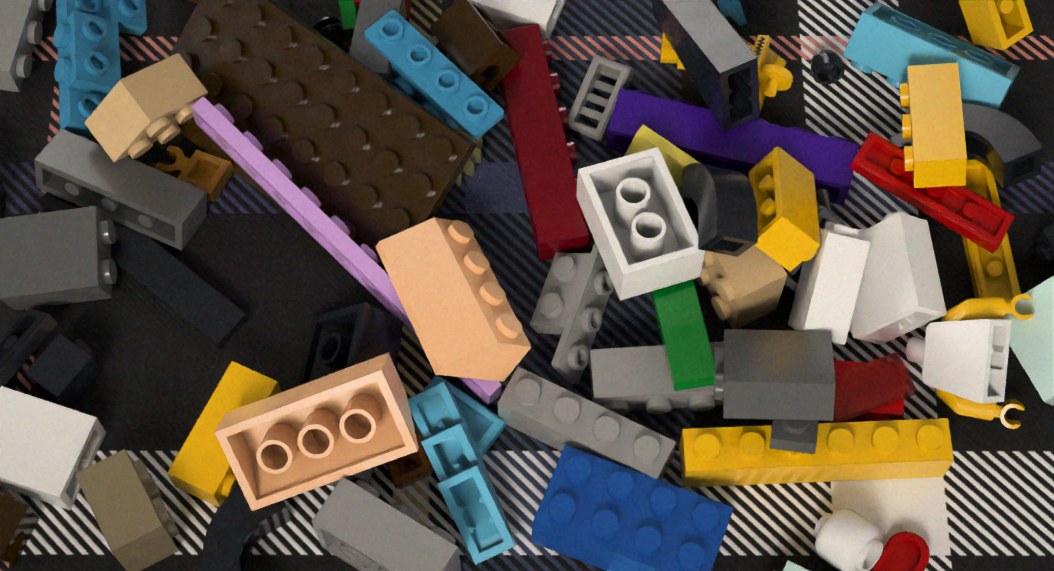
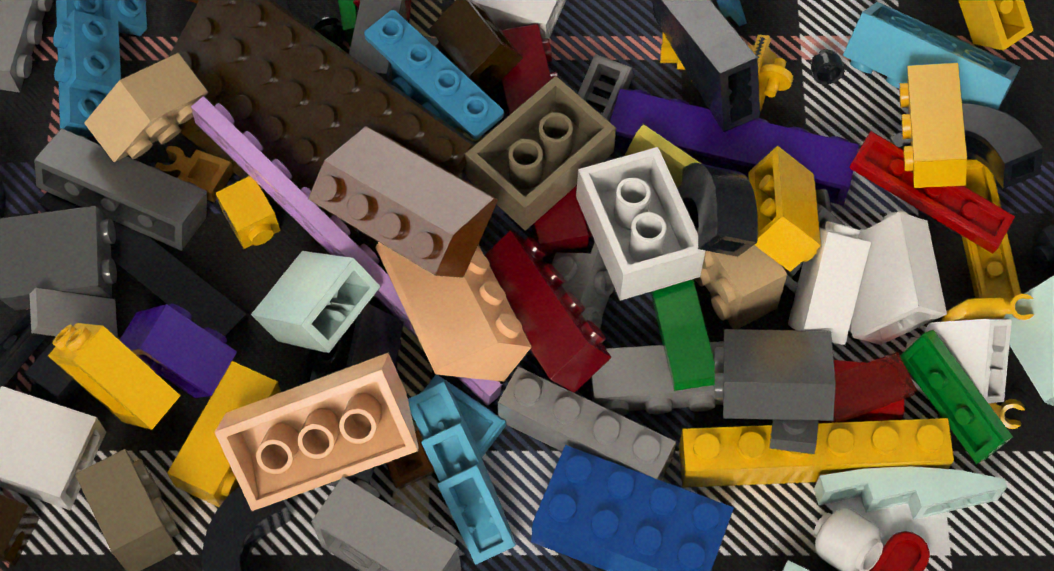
none -> light grey tile [29,288,118,338]
none -> yellow window [48,323,181,430]
none -> dark purple brick [120,304,237,398]
none -> yellow brick [216,176,280,249]
none -> light aqua brick [251,251,381,353]
none -> slope [308,126,498,278]
none -> dark tan brick [465,76,616,231]
none -> dark red brick [484,230,612,393]
none -> light aqua slope [814,466,1007,520]
none -> green tile [898,330,1013,464]

